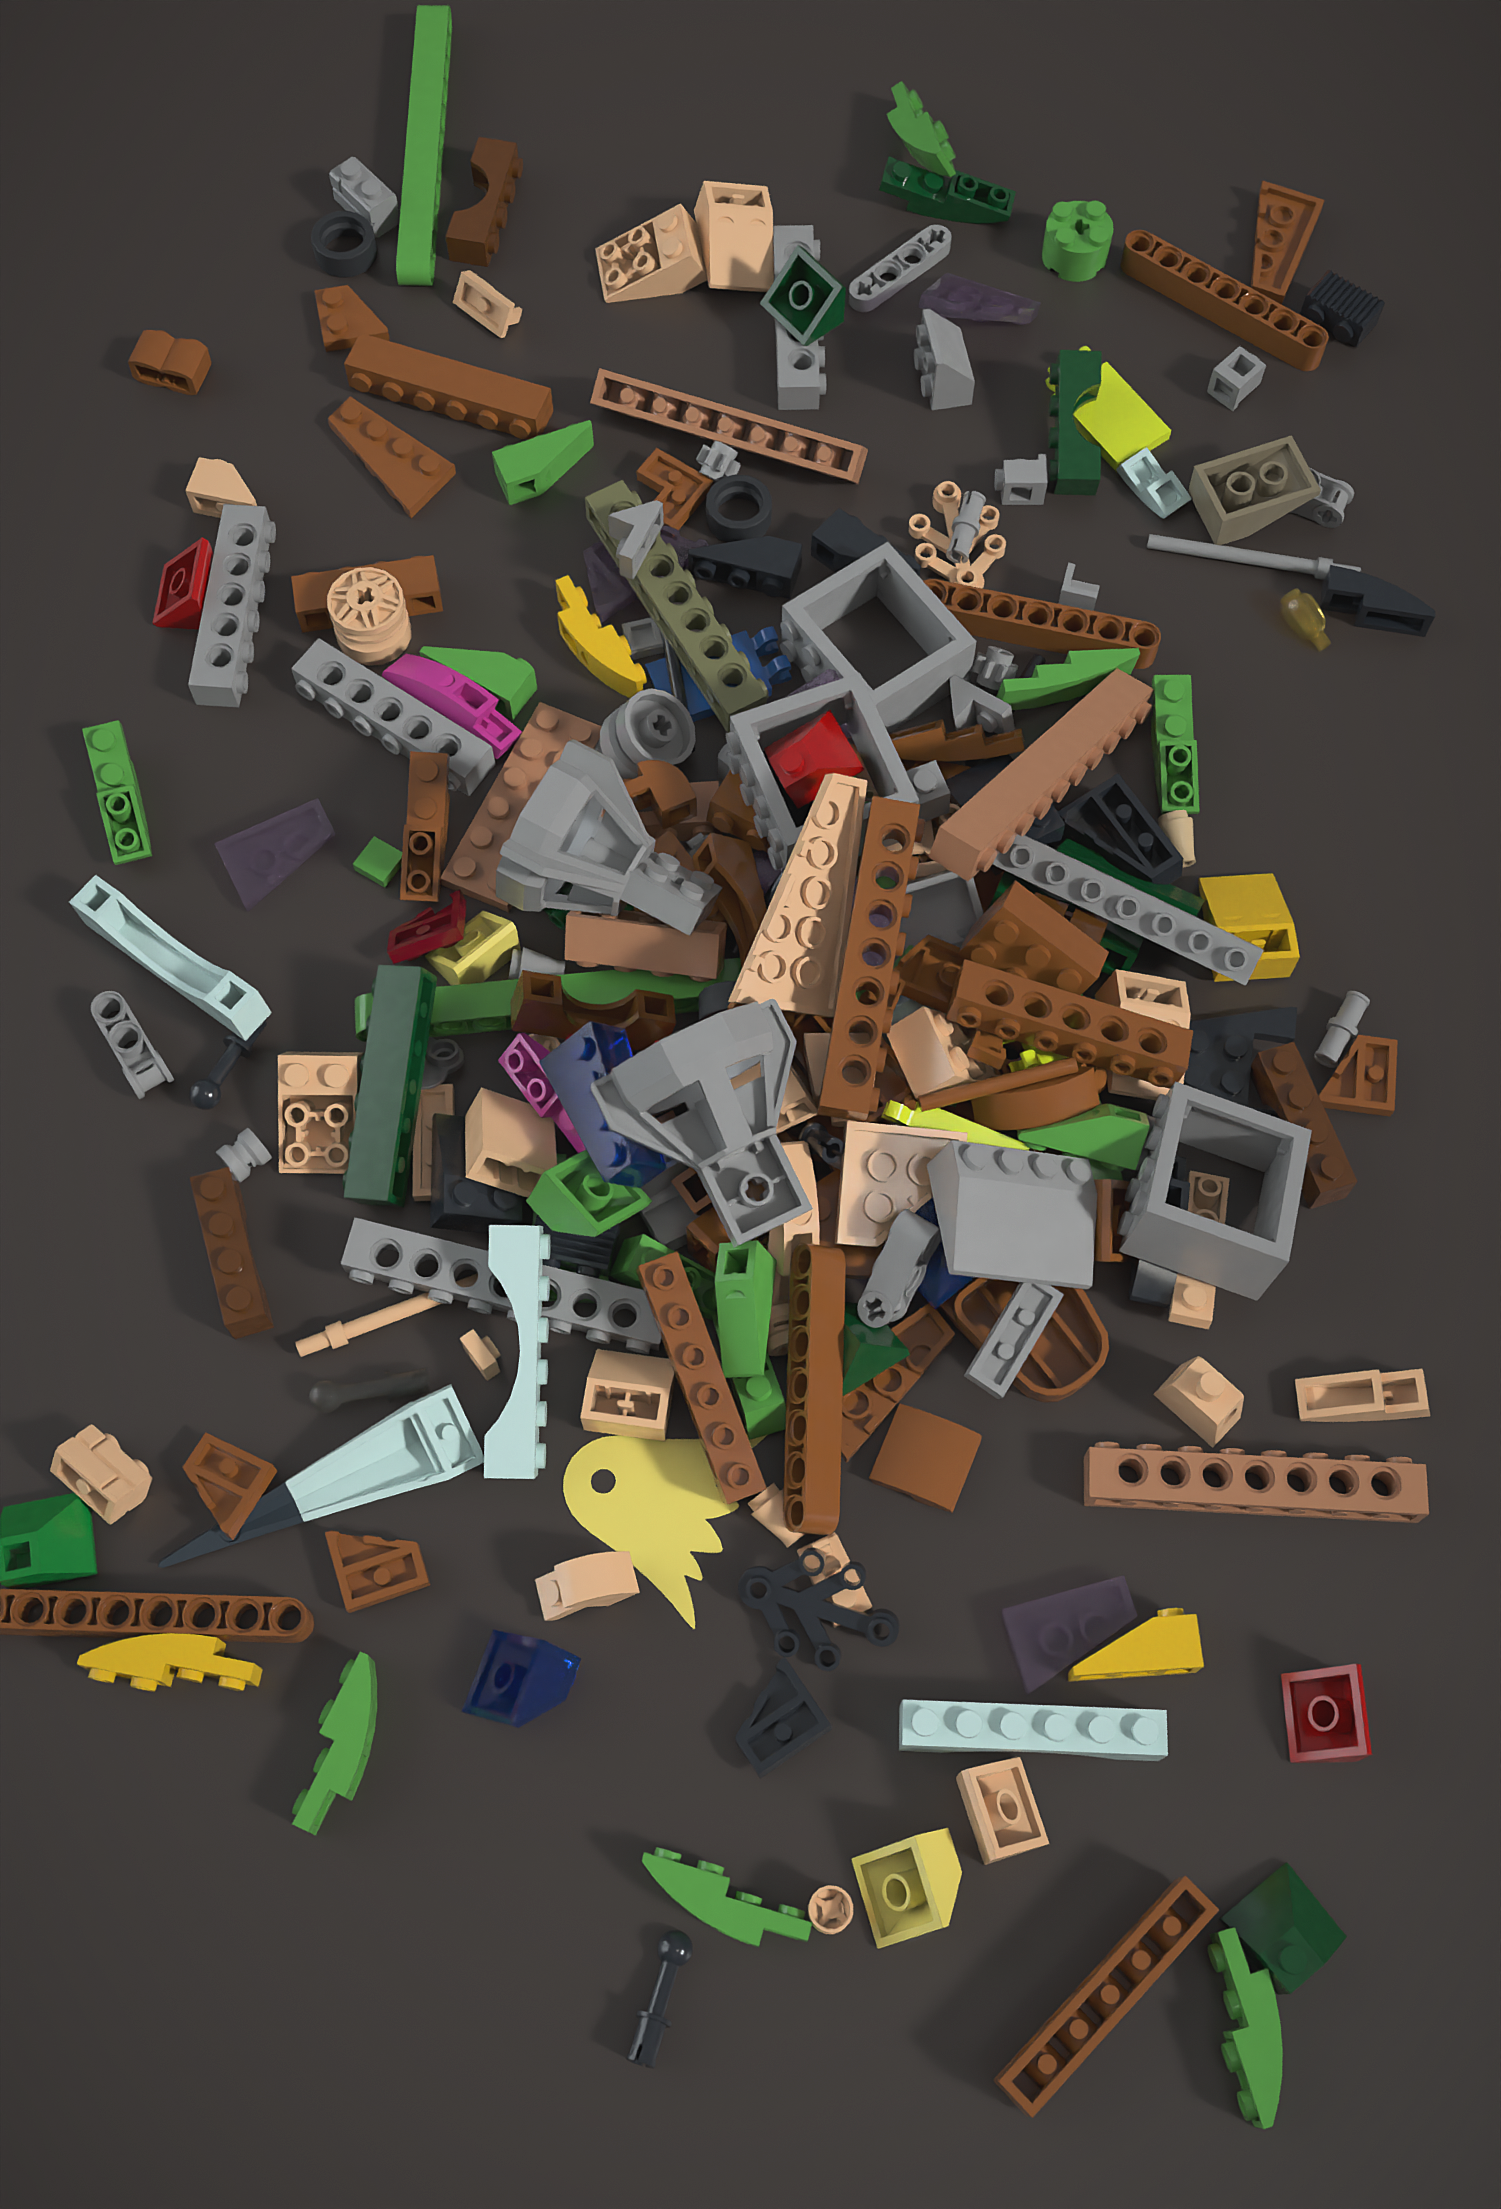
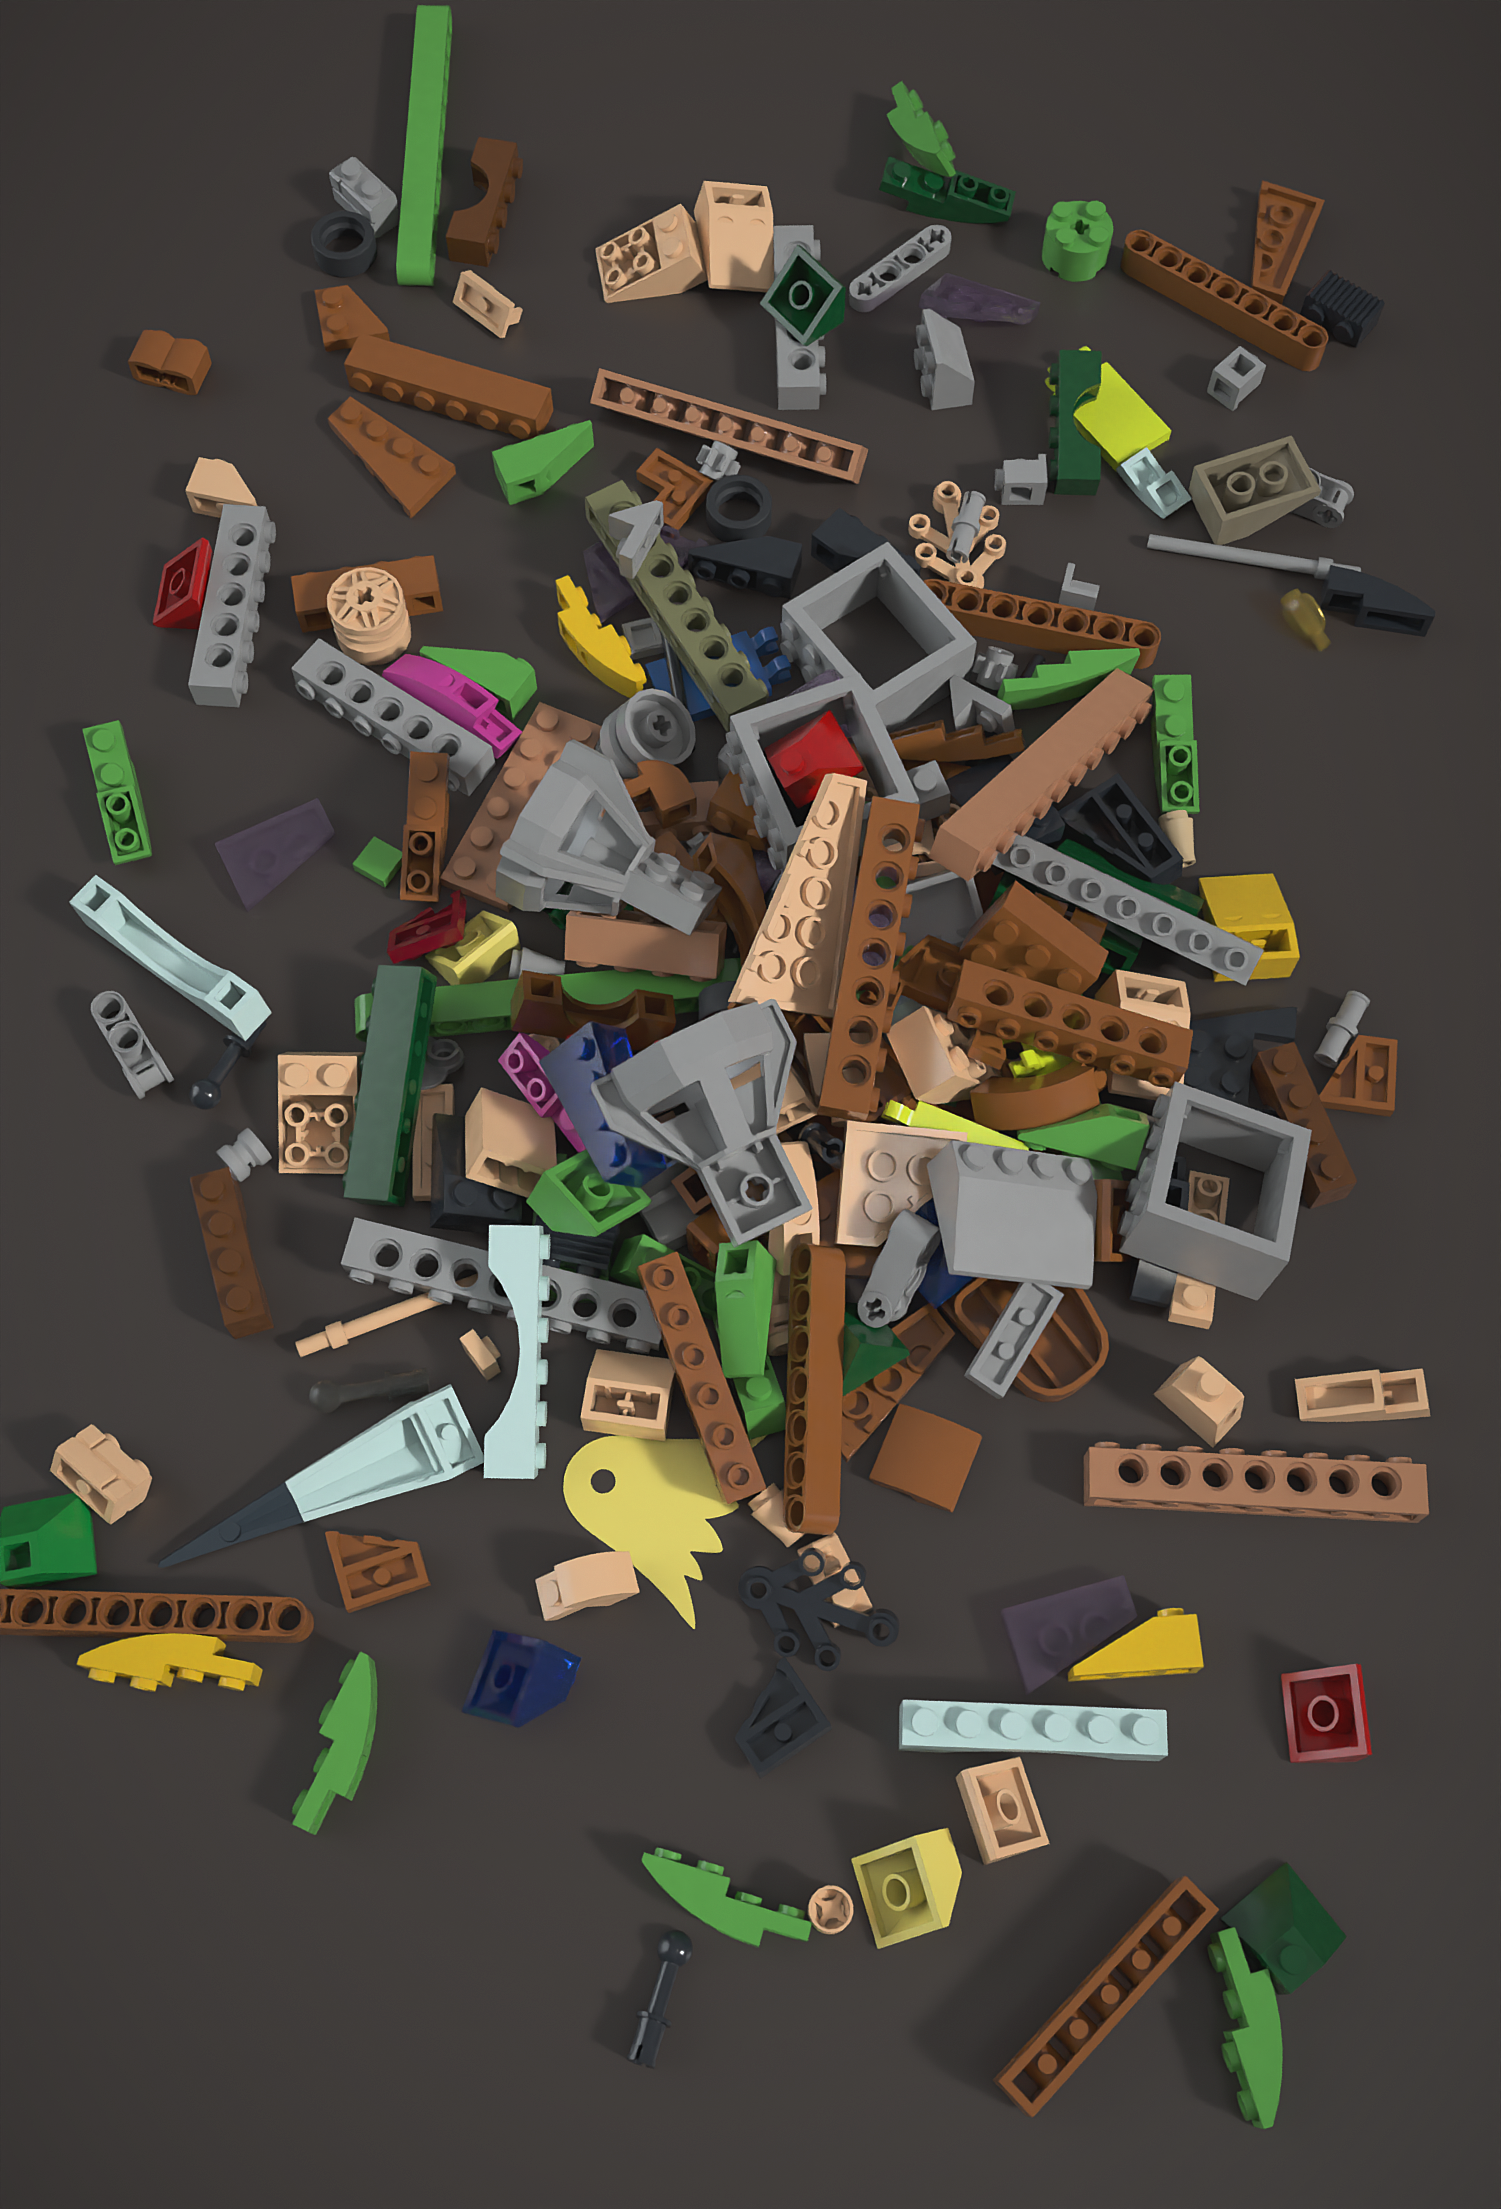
dark orange wing [182,1433,277,1540] -> none
dark orange bar [918,1056,1078,1112] -> none

